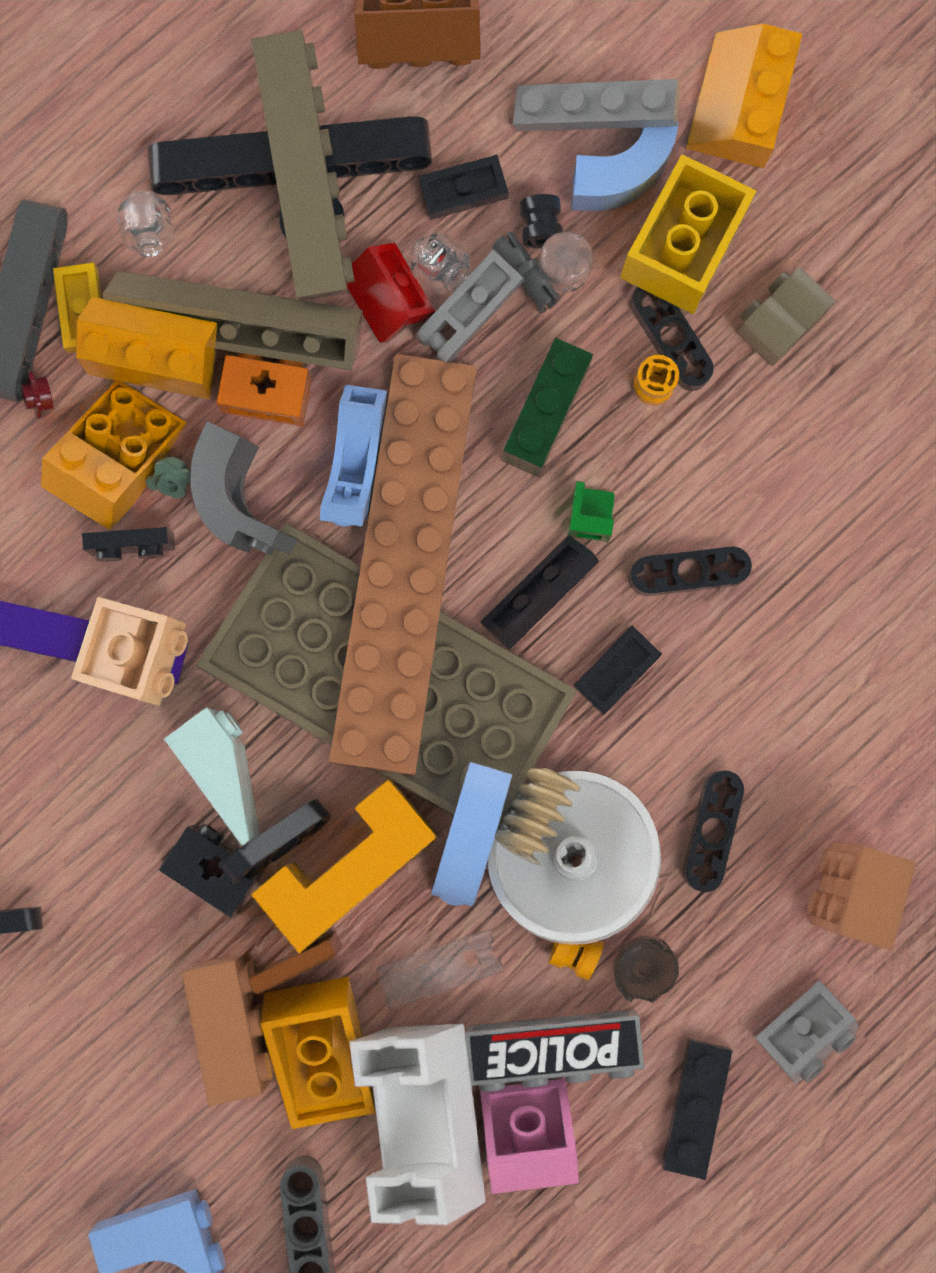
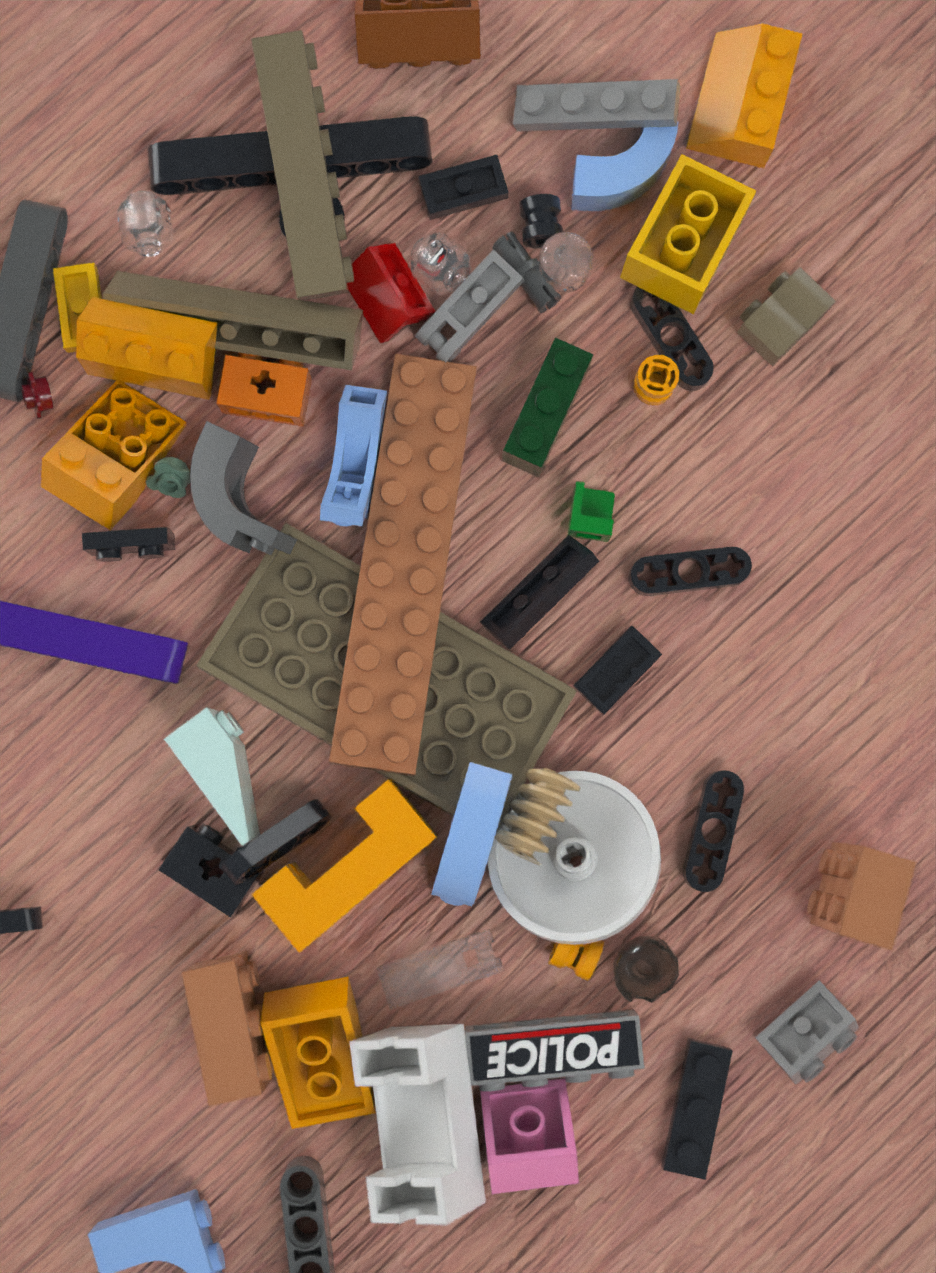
light nougat plate [71,597,188,706] -> none
dark orange tile [248,932,342,994] -> none

